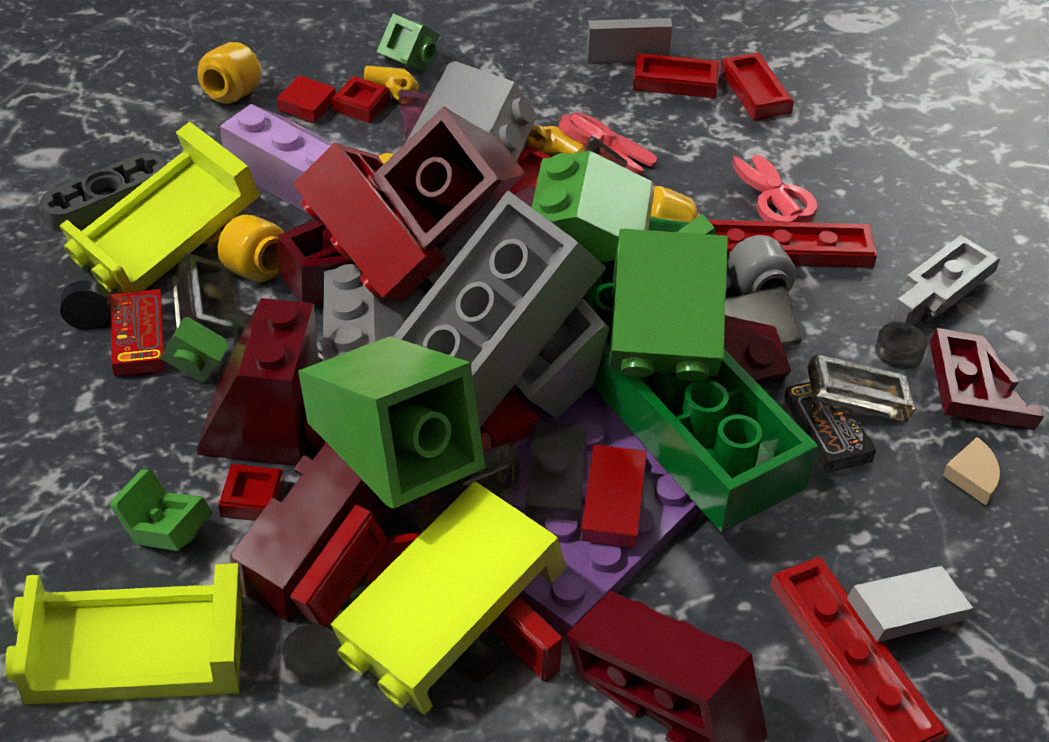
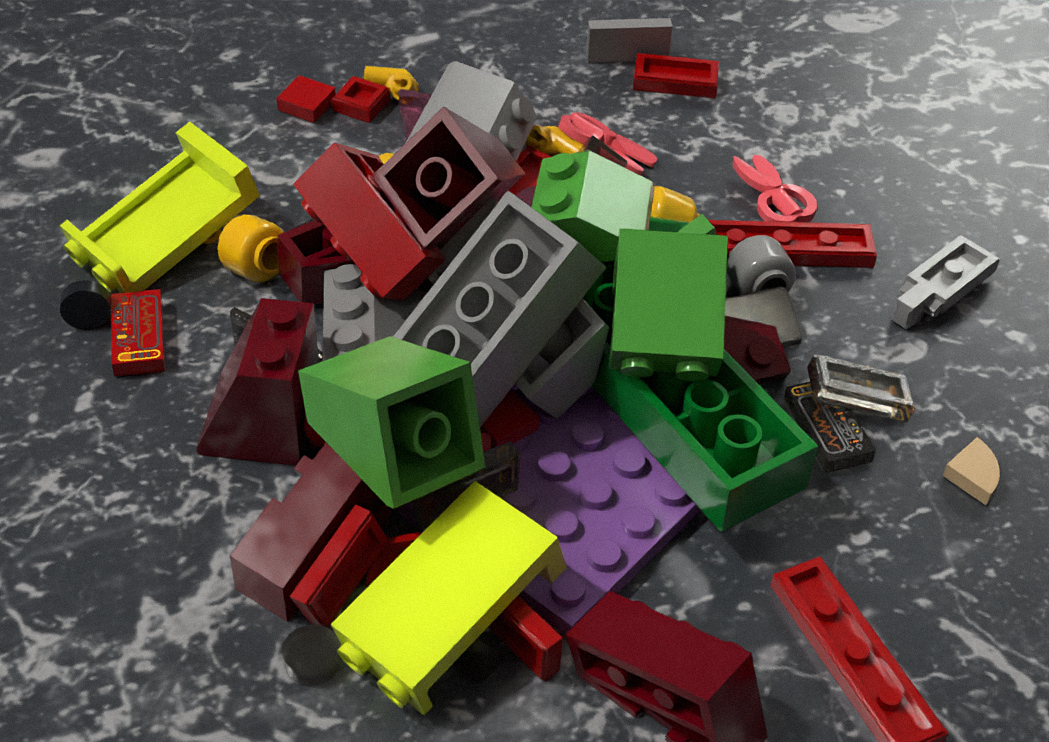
neon yellow panel [5,563,244,705] -> none
dark grey beam [40,153,165,232] -> none
bright green bracket [110,469,213,551] -> none
bright green bracket [160,317,228,383] -> none
clear smoke slope [172,253,239,339] -> none
yellow head [197,42,262,104] -> none
red tile [218,464,285,521] -> none
lavender slope [220,104,333,214] -> none
bright green bracket [376,13,441,73] -> none
clear smoke tile [525,422,586,521] -> none
red tile [580,444,647,548] -> none
red tile [720,52,794,121] -> none
tile [847,566,973,642] -> none
clear smoke tile [875,322,927,369] -> none
dark red wing [929,328,1044,429] -> none

